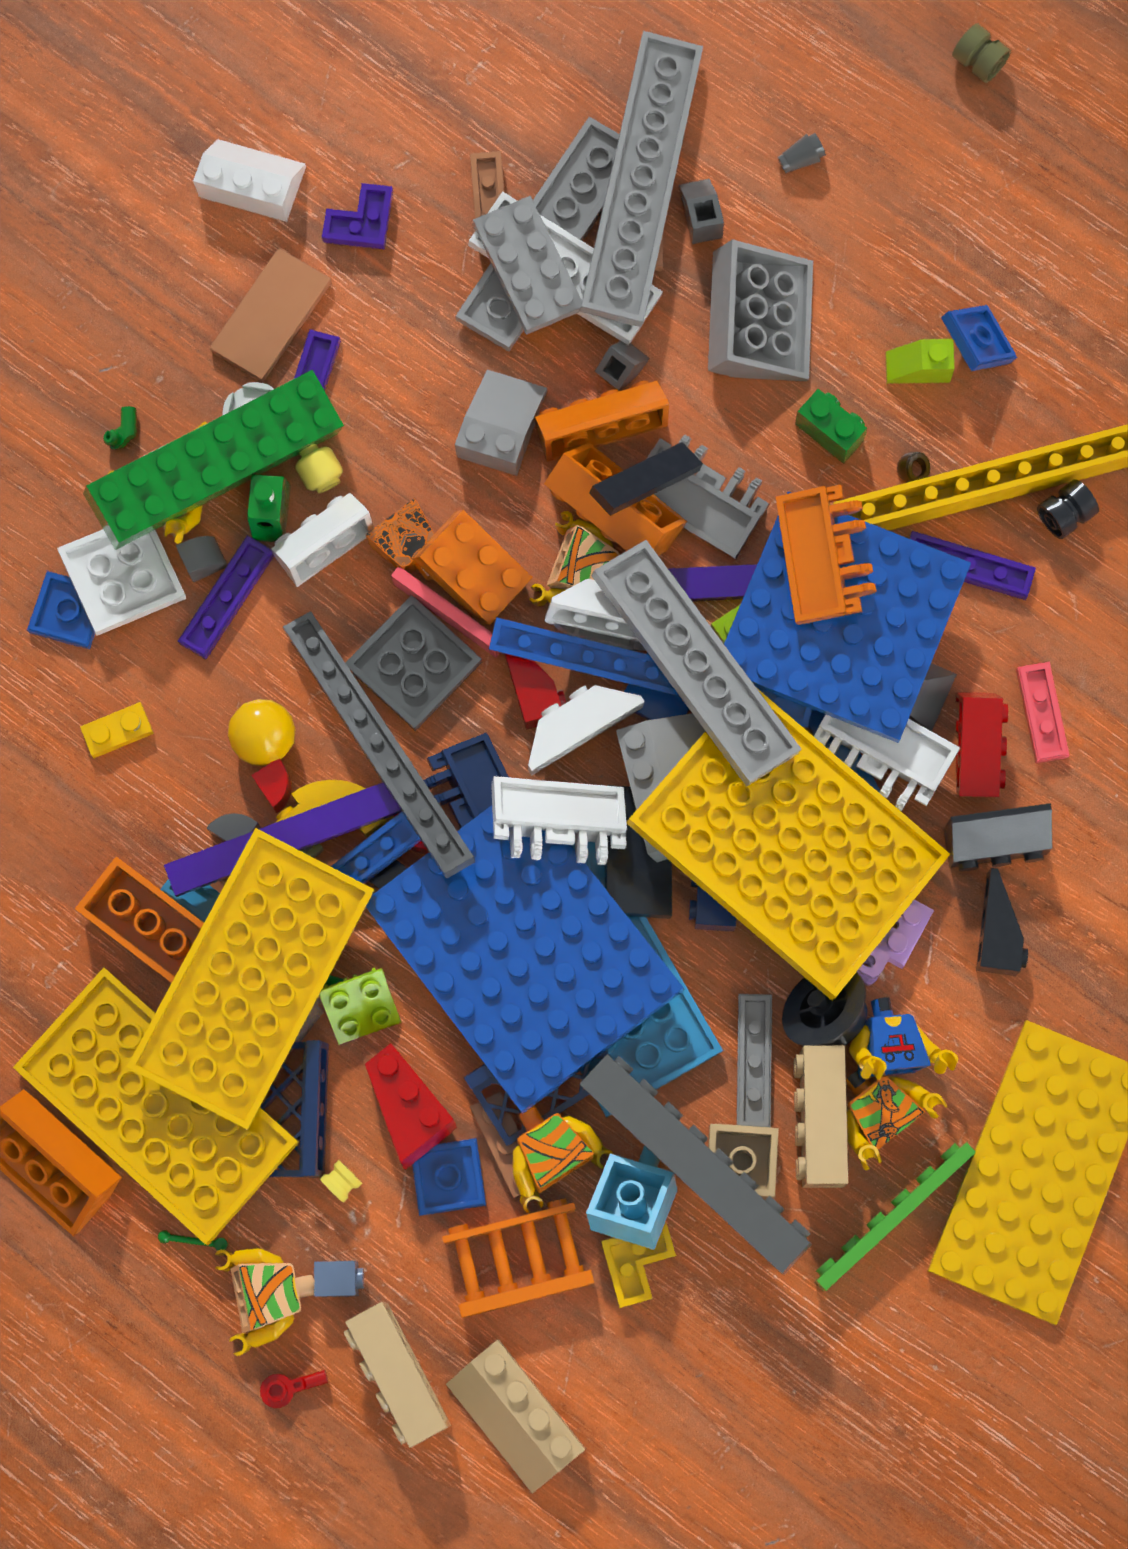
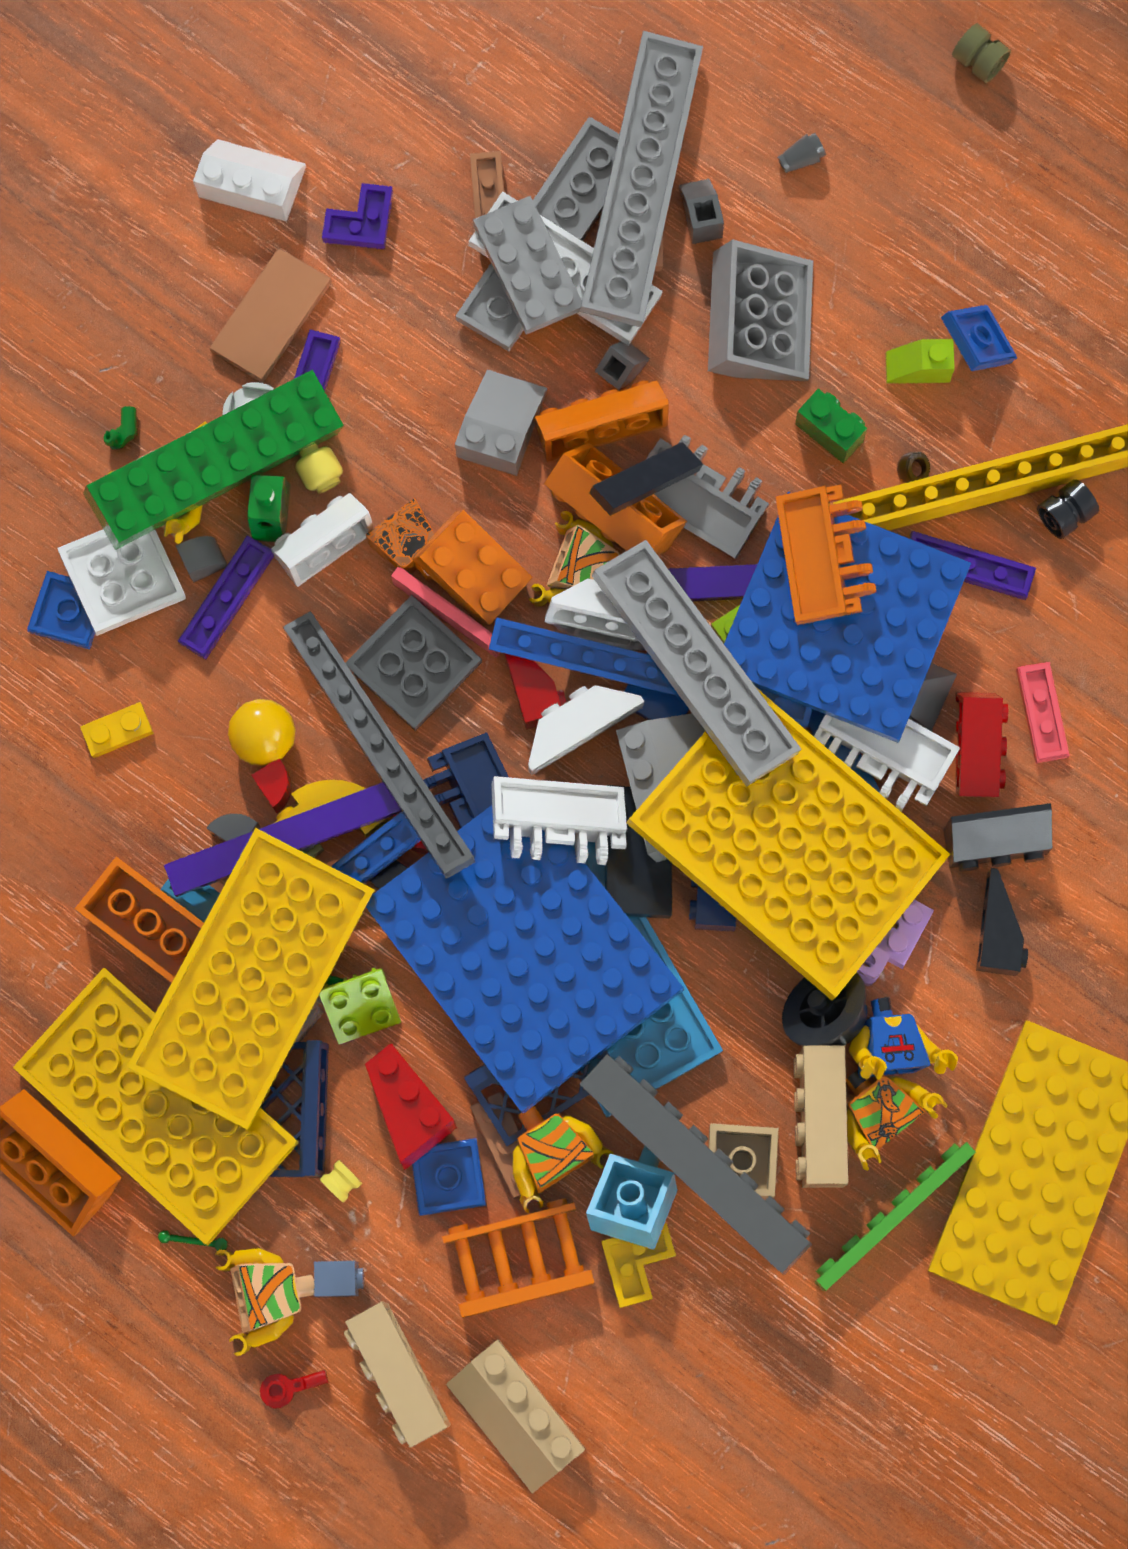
light grey tile [736,994,772,1127] -> none

